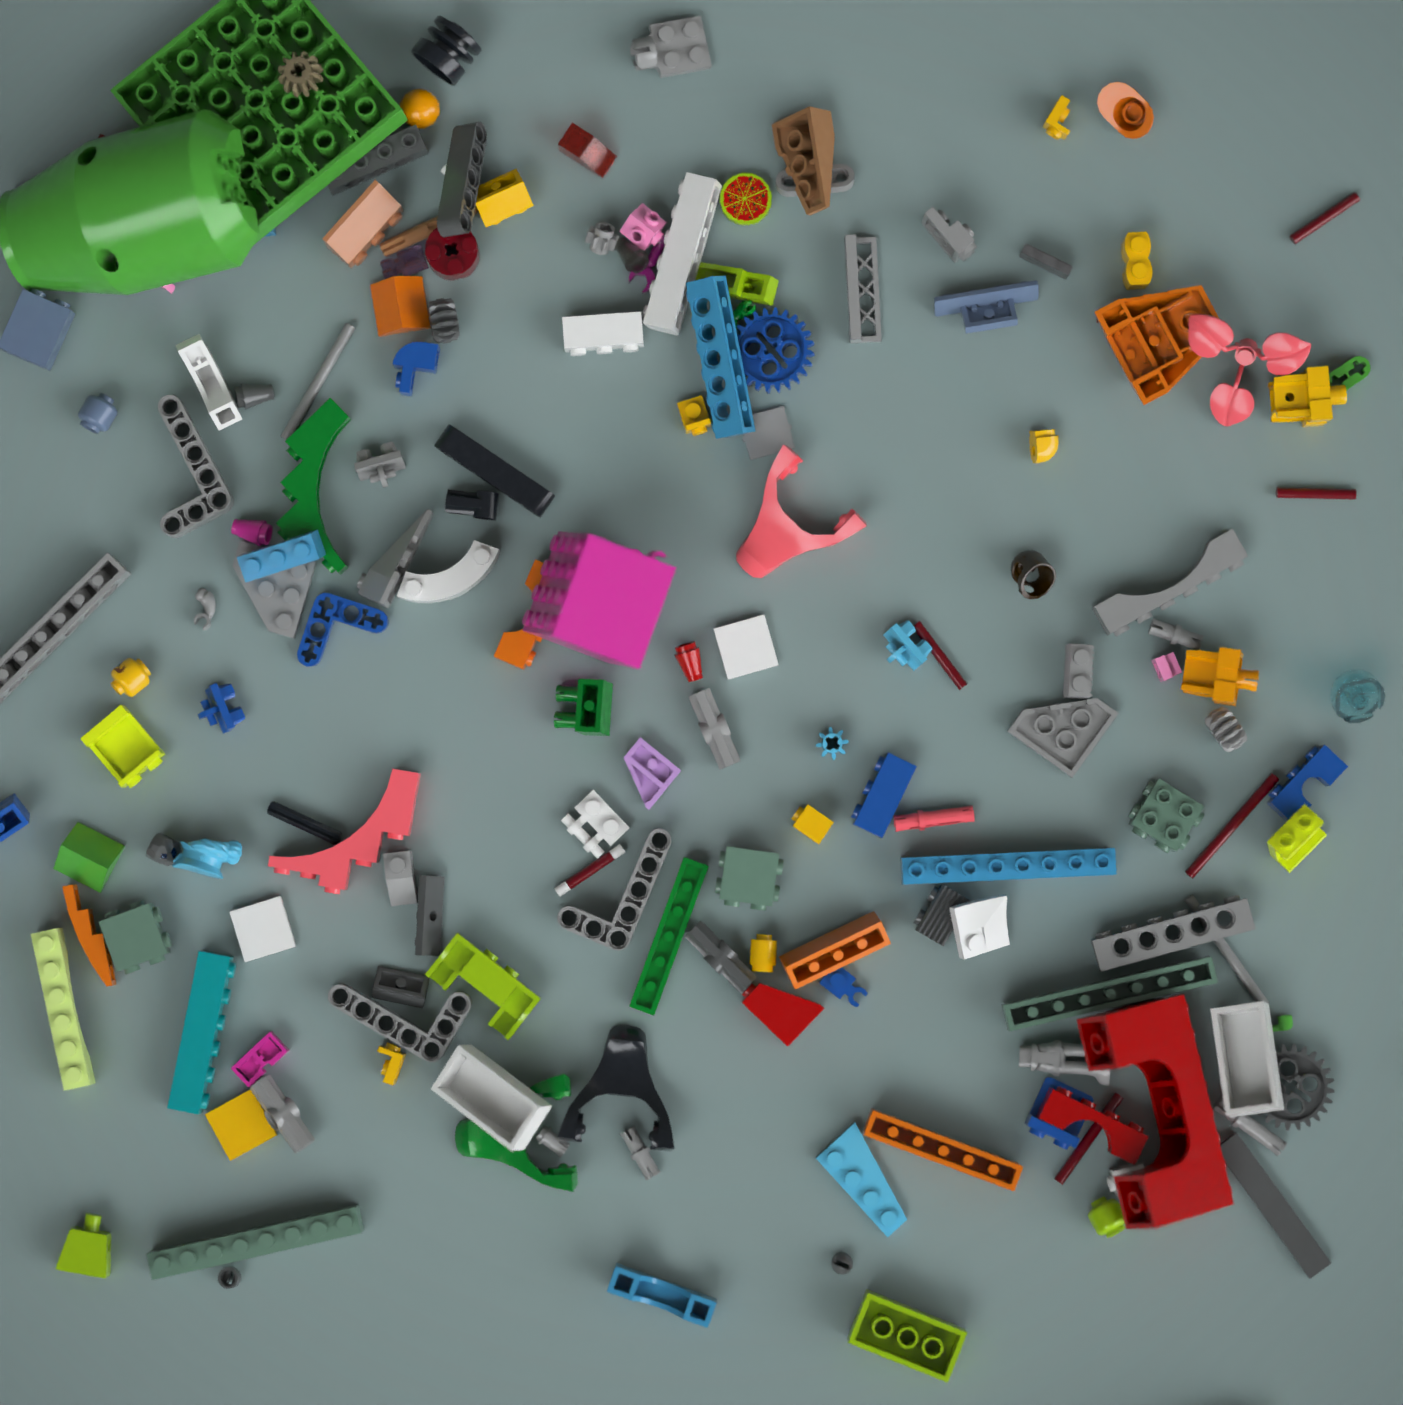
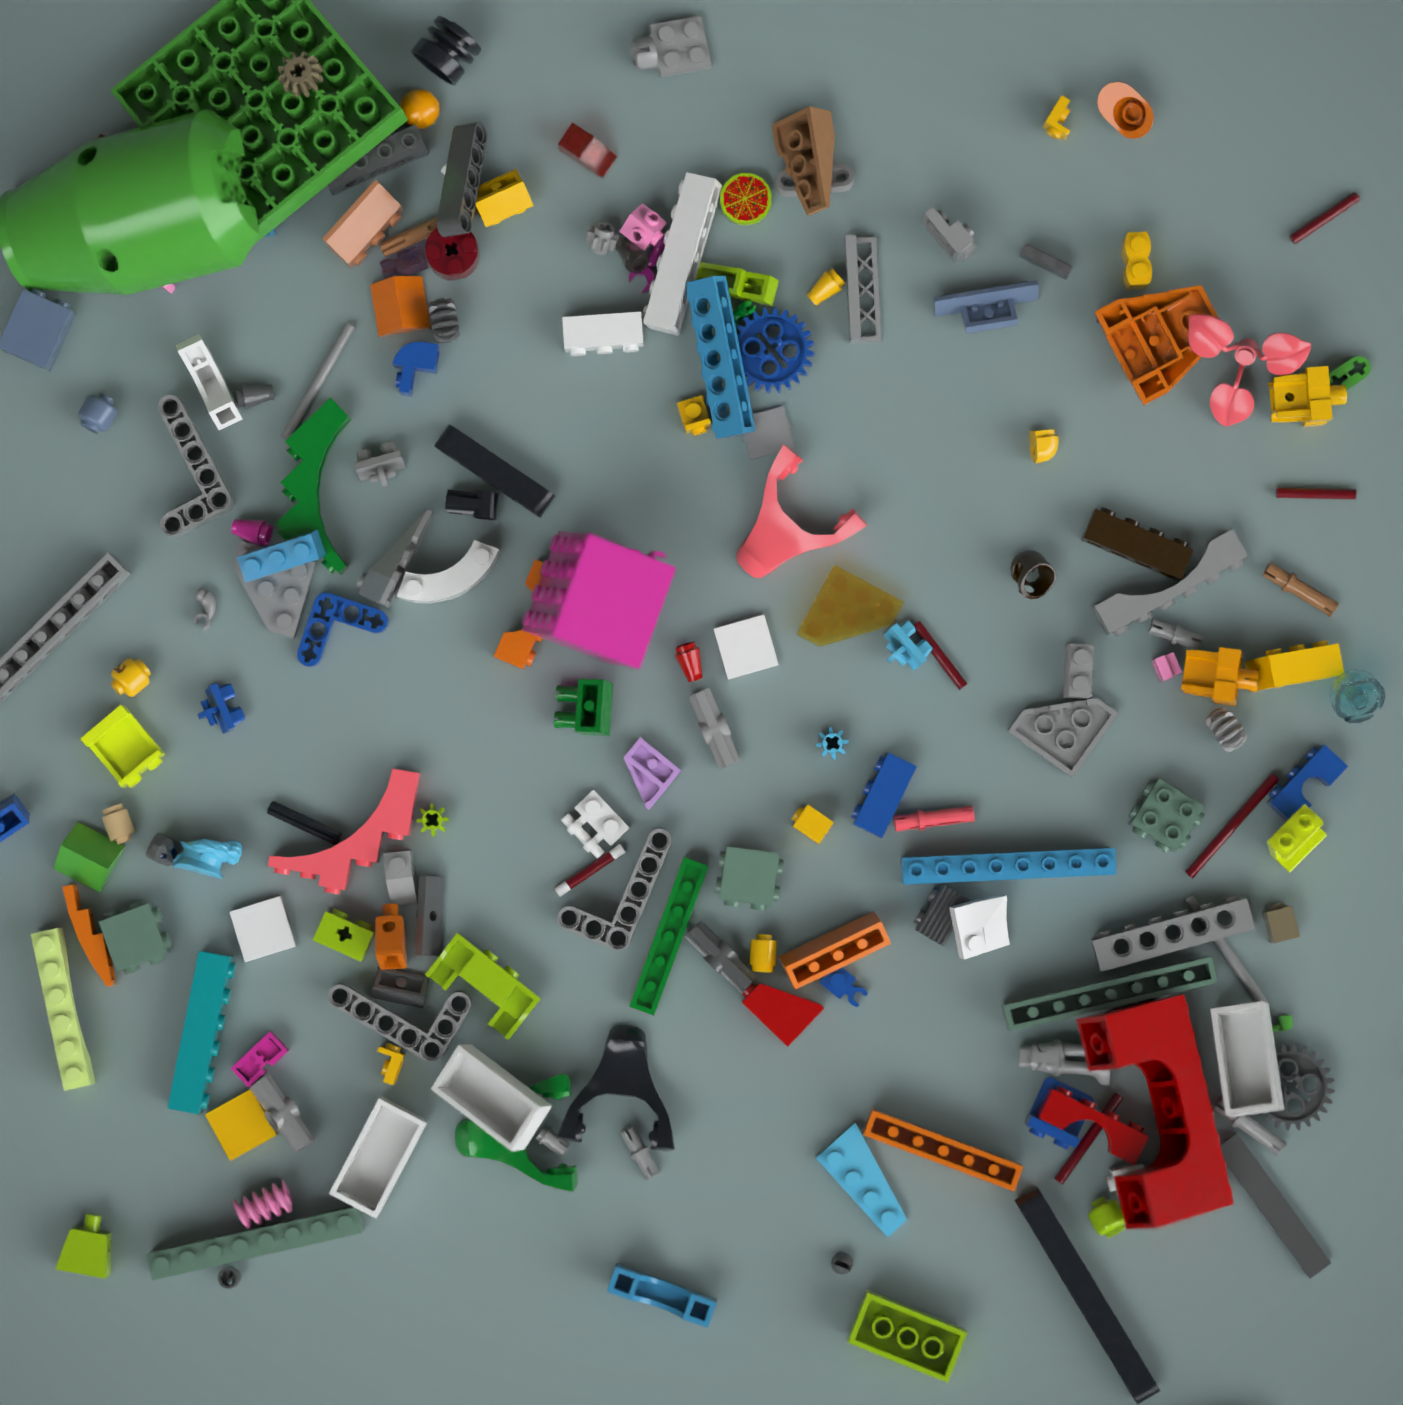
none -> tan brick [102,803,135,845]
none -> bright pink piece [233,1179,293,1229]
none -> lime brick [313,908,375,962]
none -> white piece [329,1096,428,1218]
none -> orange torso [375,904,407,970]
none -> lime gear [416,803,450,837]
none -> clear yellow plate [797,565,904,647]
none -> yellow cone [806,268,846,306]
none -> black beam [1014,1187,1160,1405]
none -> dark brown brick [1081,507,1193,581]
none -> yellow wedge [1244,640,1345,693]
none -> medium nougat pin [1262,562,1339,617]
none -> dark tan brick [1262,902,1300,943]

